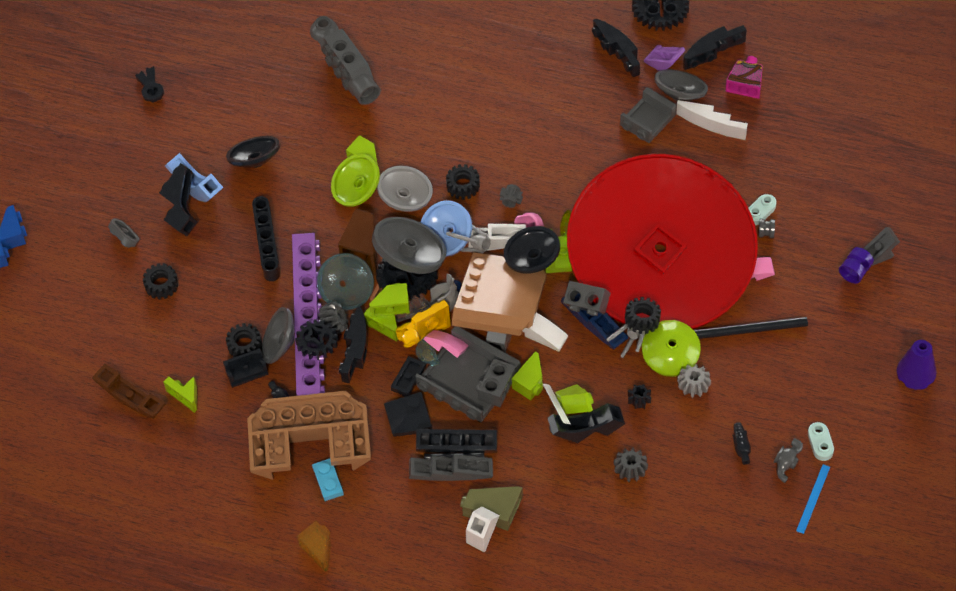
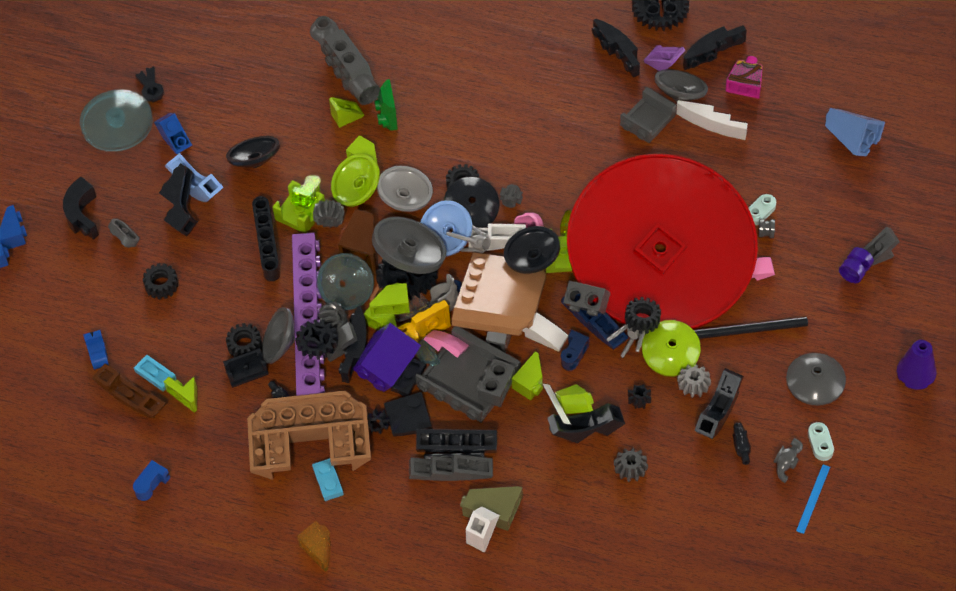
none -> black arch [63,177,99,240]
none -> clear light blue dish [80,90,153,151]
none -> blue leg [83,330,109,370]
none -> blue leg [133,460,170,501]
none -> medium azure plate [134,355,176,392]
none -> blue slope [154,113,192,154]
none -> lime panel [273,180,325,233]
none -> clear neon green leg [291,175,321,209]
none -> dark grey gear [313,199,345,228]
none -> dark grey slope [327,322,358,362]
none -> lime slope [329,97,364,128]
none -> dark purple slope [353,323,421,392]
none -> black gear [367,408,391,434]
none -> green slope [374,79,398,131]
none -> black dish [444,177,500,228]
none -> dark blue leg [561,330,589,371]
none -> black arch [694,368,744,439]
none -> dark grey dish [786,353,846,406]
none -> medium blue slope [825,108,885,156]

